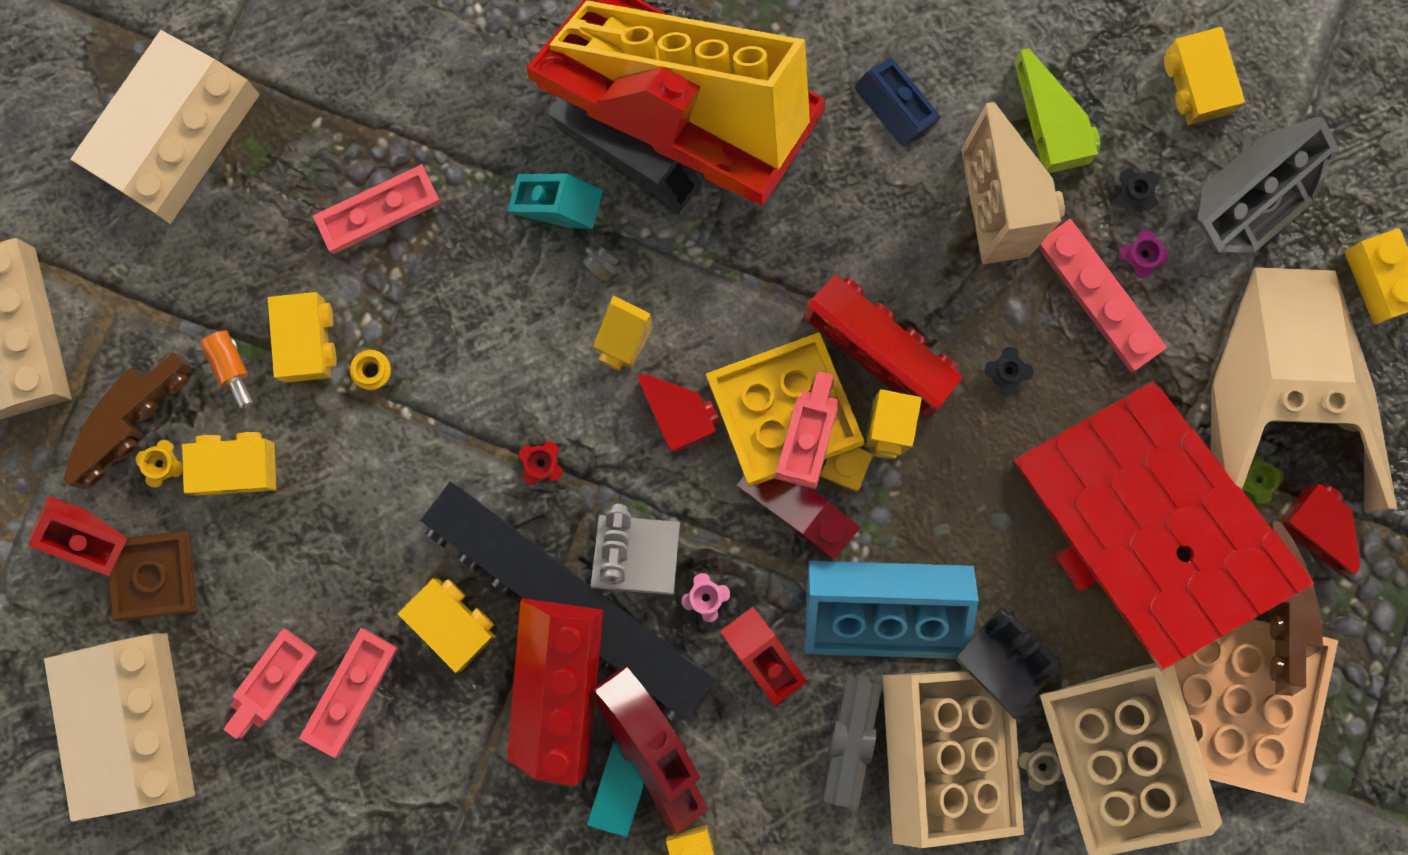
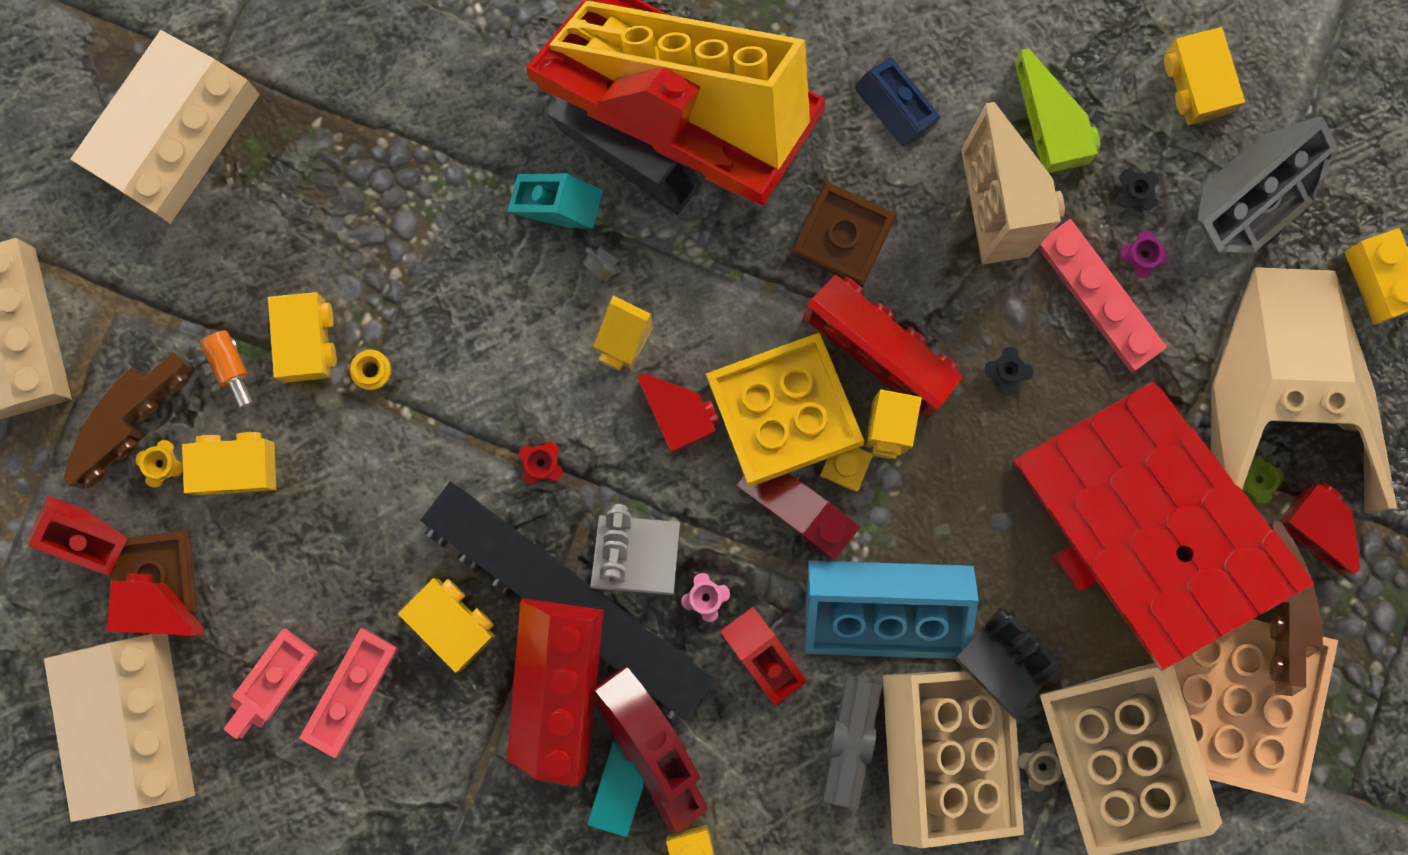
coral plate [313,164,441,254] -> none
coral hinge [775,371,838,489] -> none
none -> red slope [107,573,203,636]
none -> reddish brown tile [791,181,897,288]

